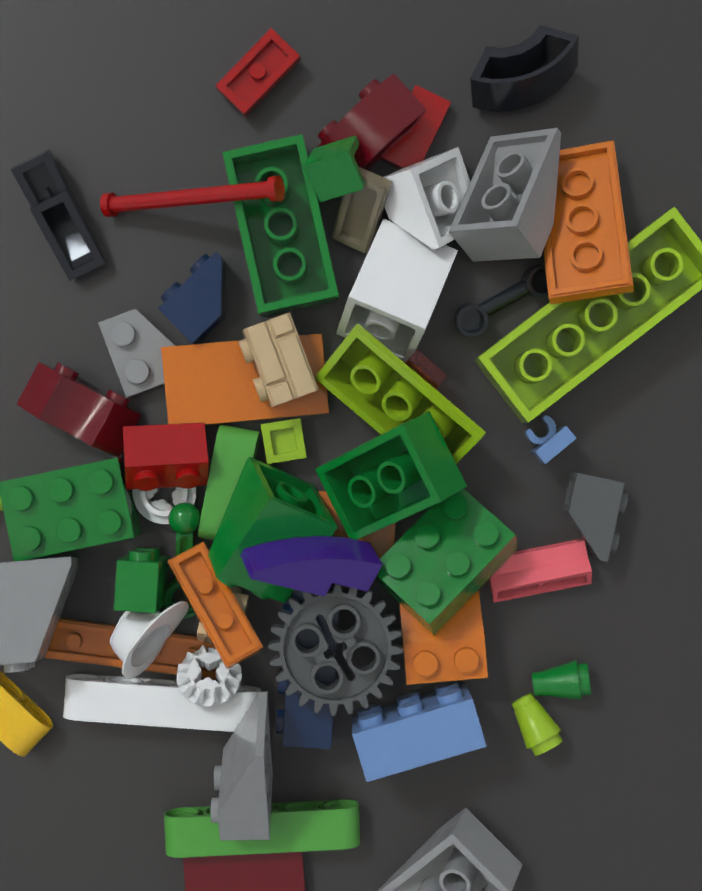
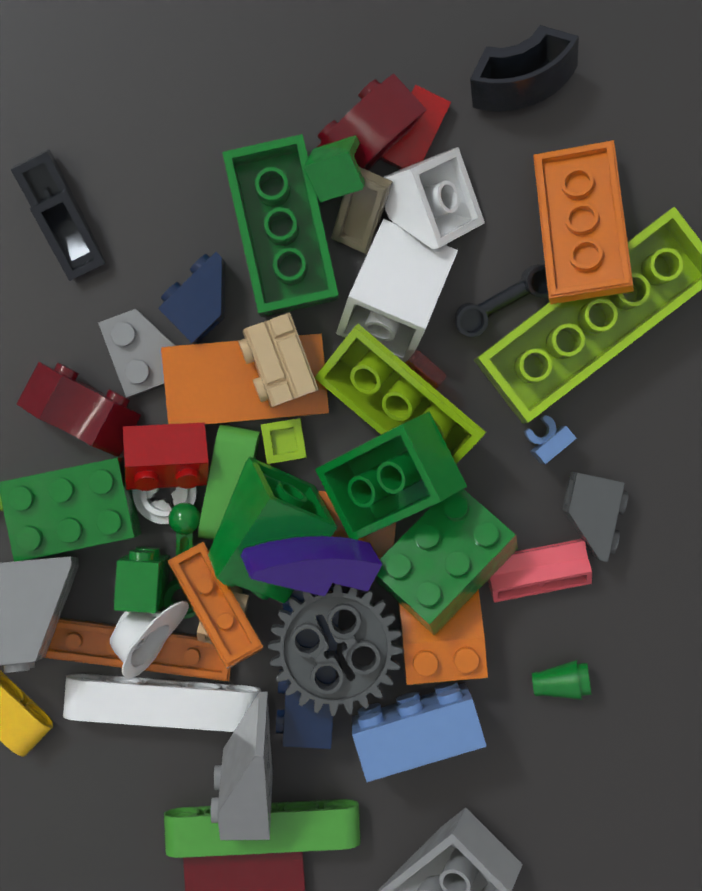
red bar [100,176,285,217] -> none
white gear [177,645,242,707] -> none
red plate [215,28,301,117] -> none
light grey slope [449,128,561,262] -> none
lime cone [511,692,563,756] -> none

